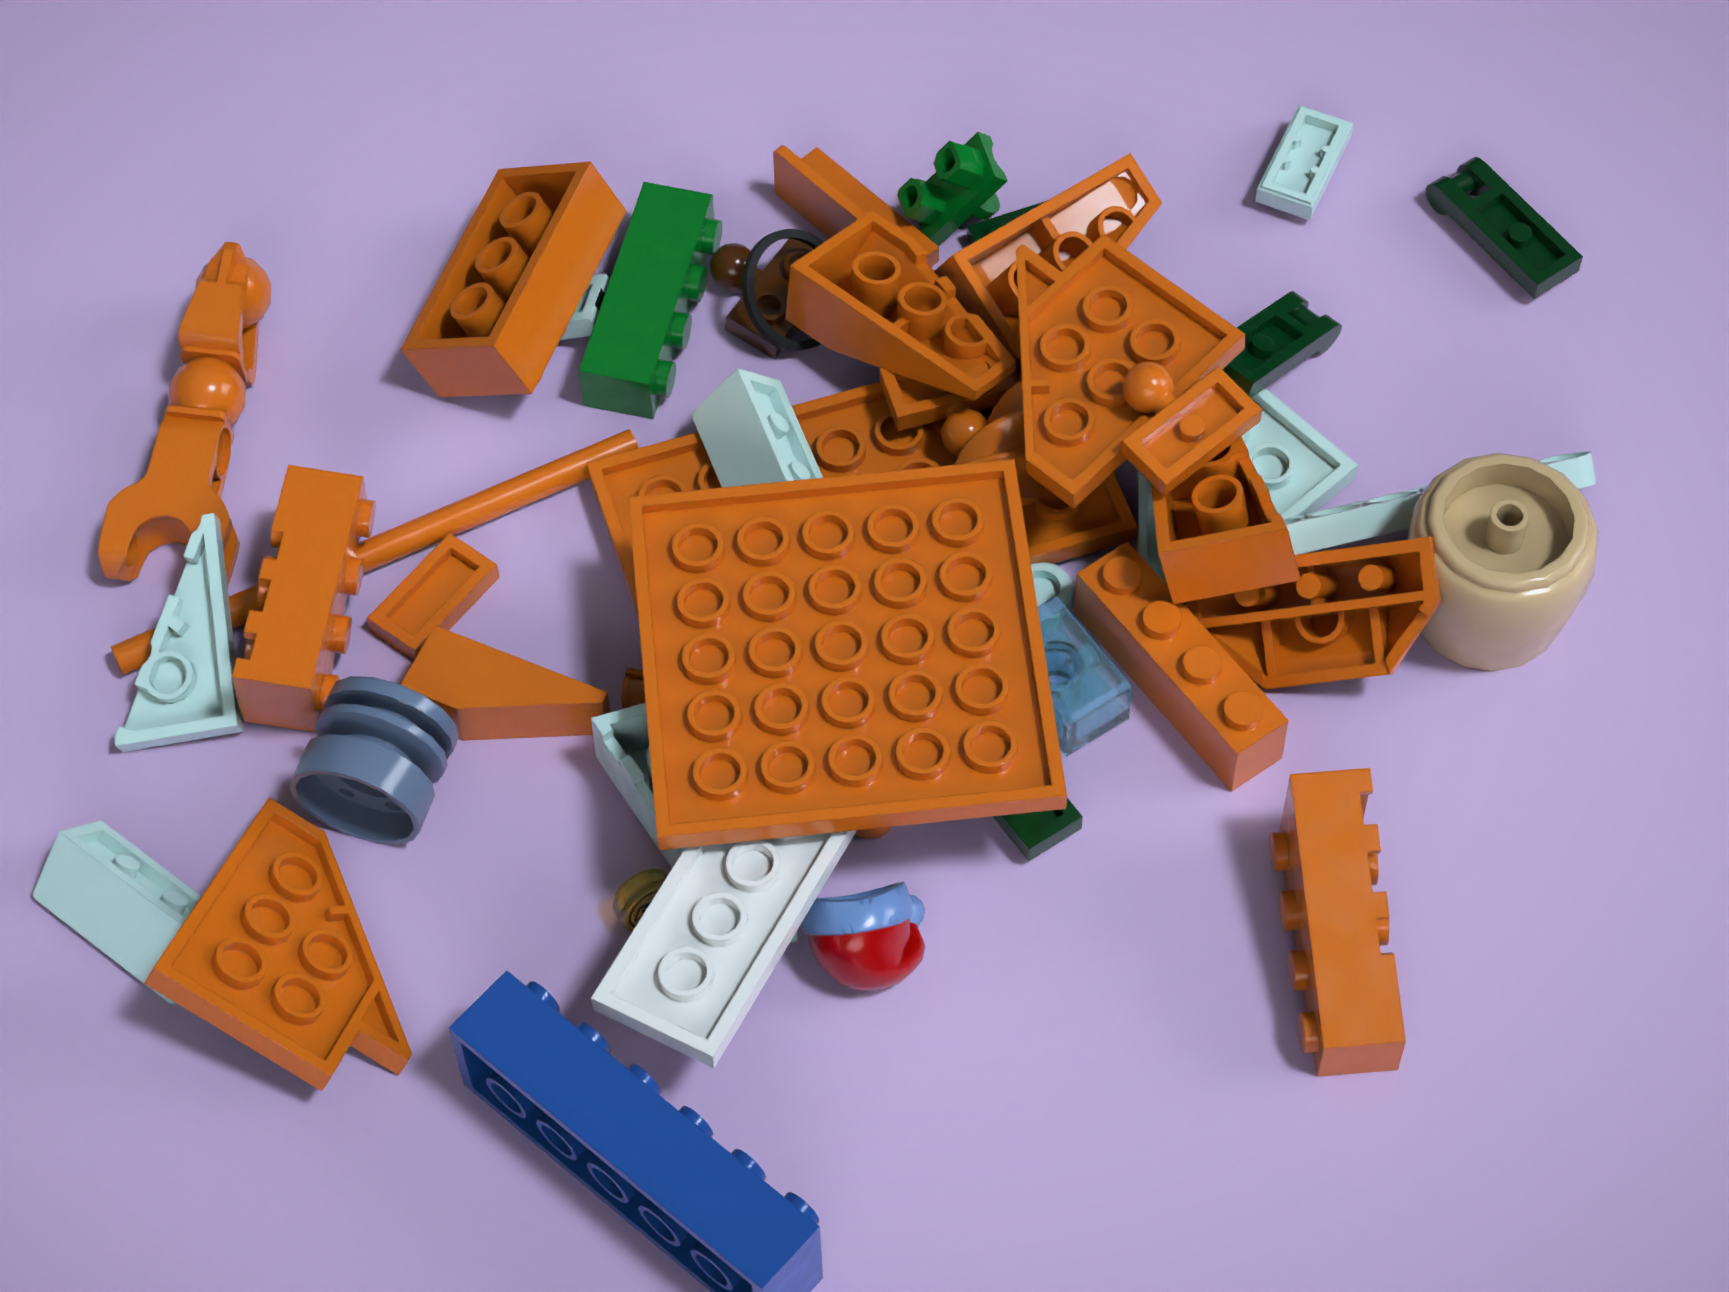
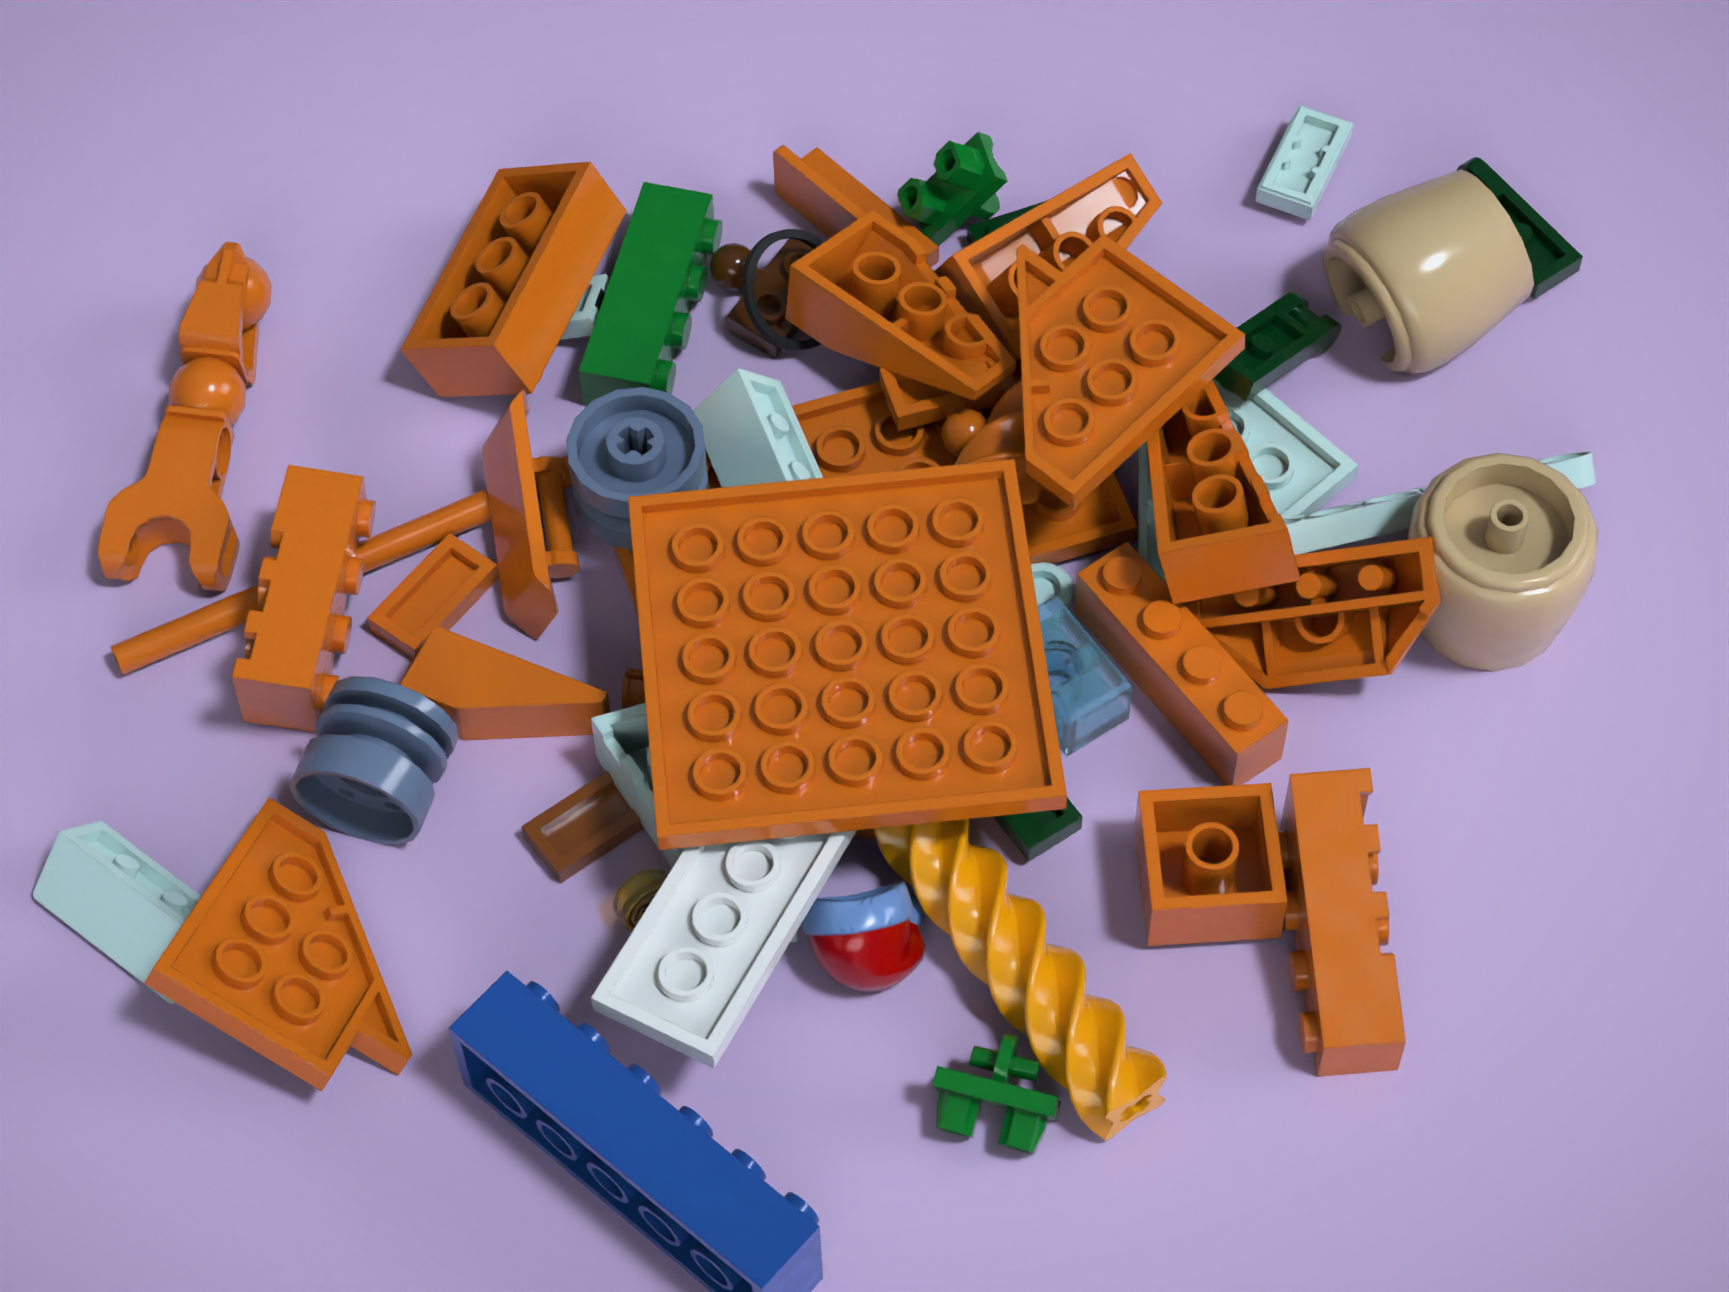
light aqua wing [115,513,243,752] -> none
orange plate [1121,362,1263,496] -> none
none -> orange piece [482,390,580,639]
none -> dark orange tile [521,771,644,884]
none -> sand blue wheel [566,387,709,551]
none -> light orange piece [873,819,1167,1141]
none -> green hips [932,1033,1061,1154]
none -> orange brick [1134,783,1288,946]
none -> tan piece [1322,169,1534,374]

